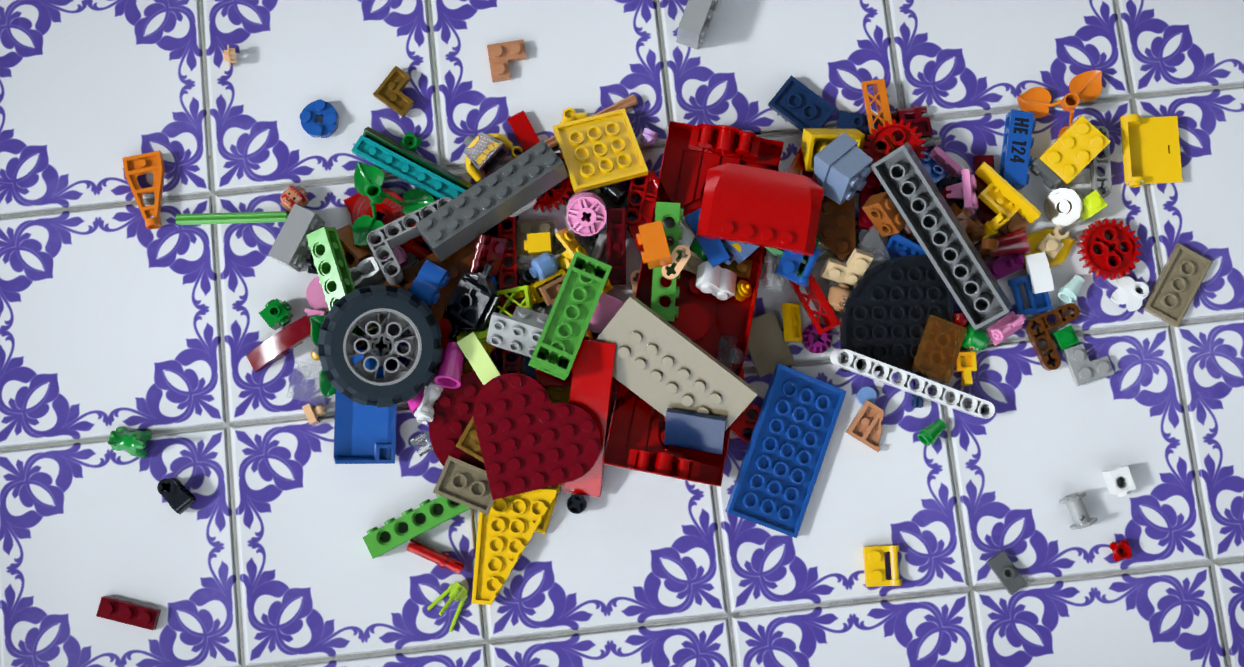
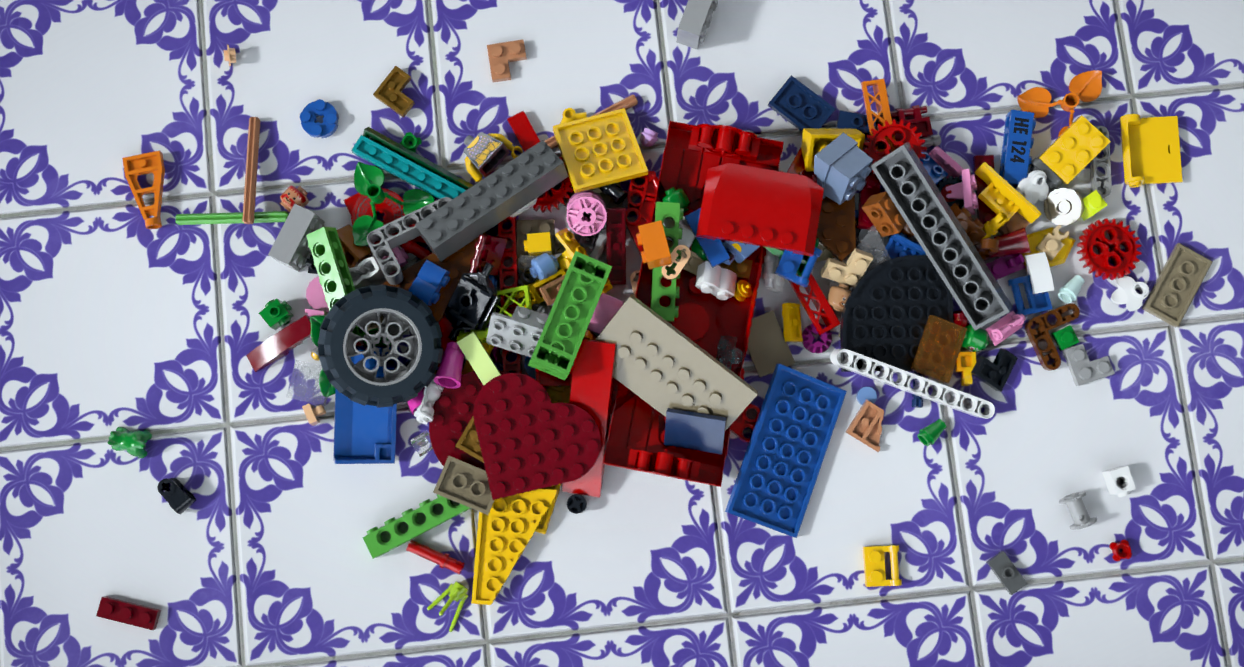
none -> nougat axle [242,117,260,224]
none -> green head [662,187,690,213]
none -> black plate [971,348,1018,392]
none -> white plate [1016,170,1049,205]

